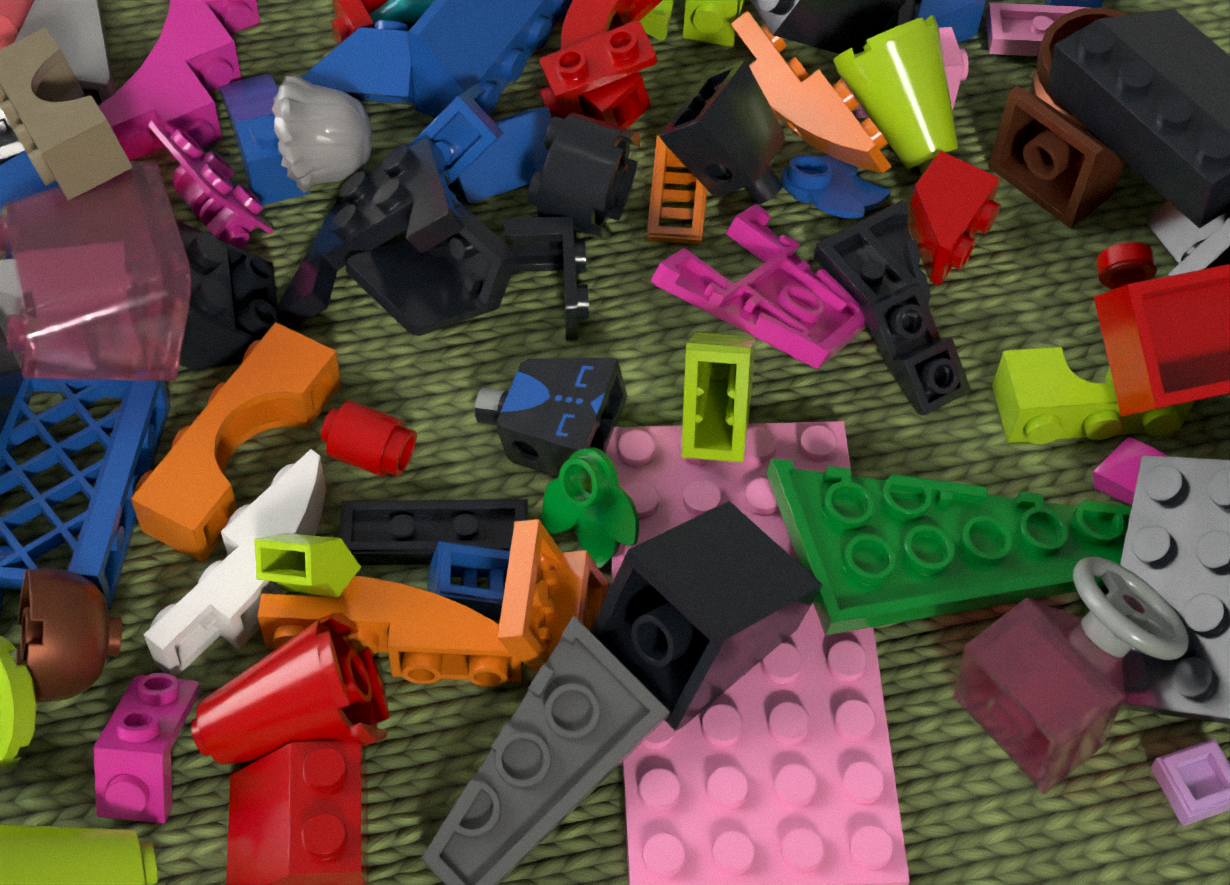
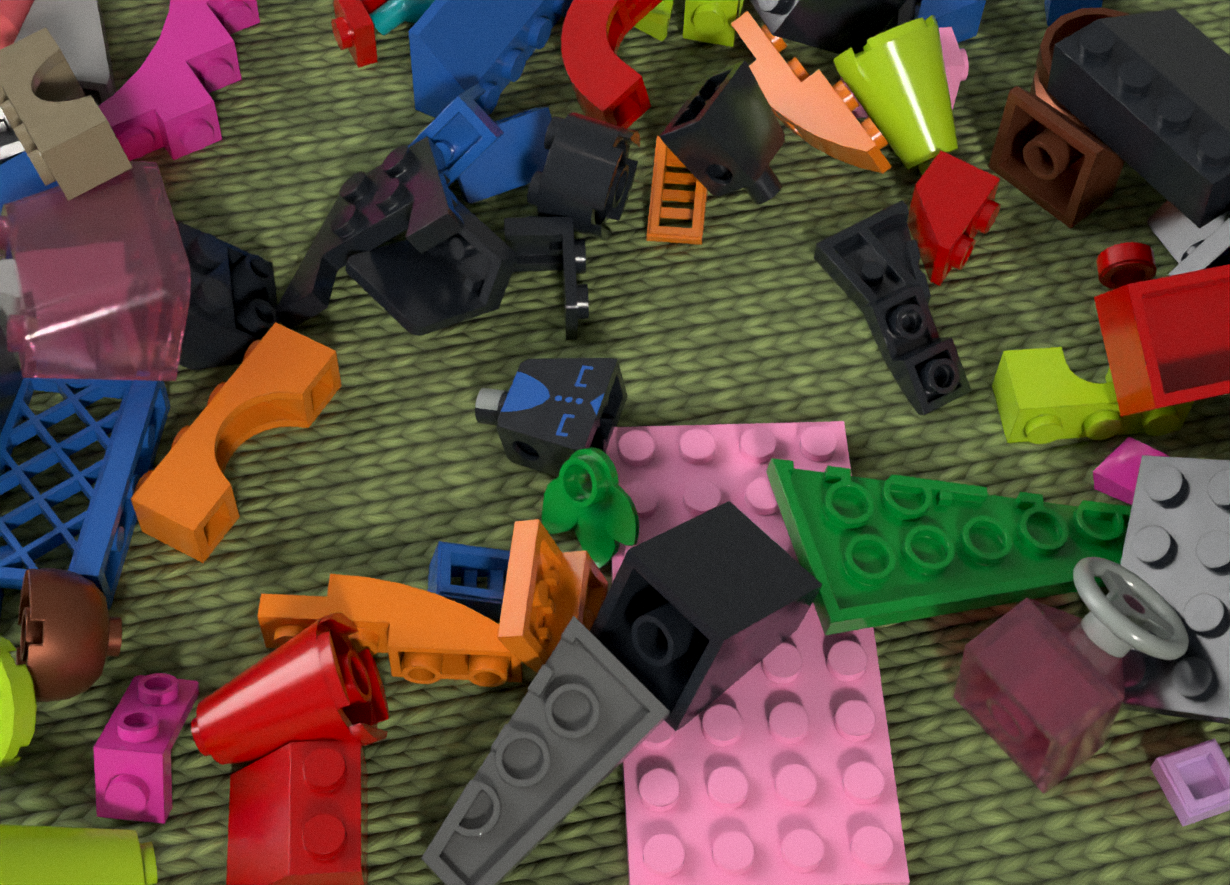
white slope [144,449,326,677] -> none
dark pink hinge [148,121,274,249] -> none
blue slope [219,73,310,205] -> none
lime piece [254,533,361,597] -> none
light grey hair [271,74,373,193] -> none
blue slope [301,21,415,105] -> none
red brick [321,400,417,477] -> none
black tile [339,499,528,565] -> none
red bracket [539,21,657,119] -> none
dark pink wing [651,204,867,369] -> none
lime slope [681,331,755,463] -> none
blue plate [781,155,891,218] -> none
bright pink plate [985,3,1091,56] -> none

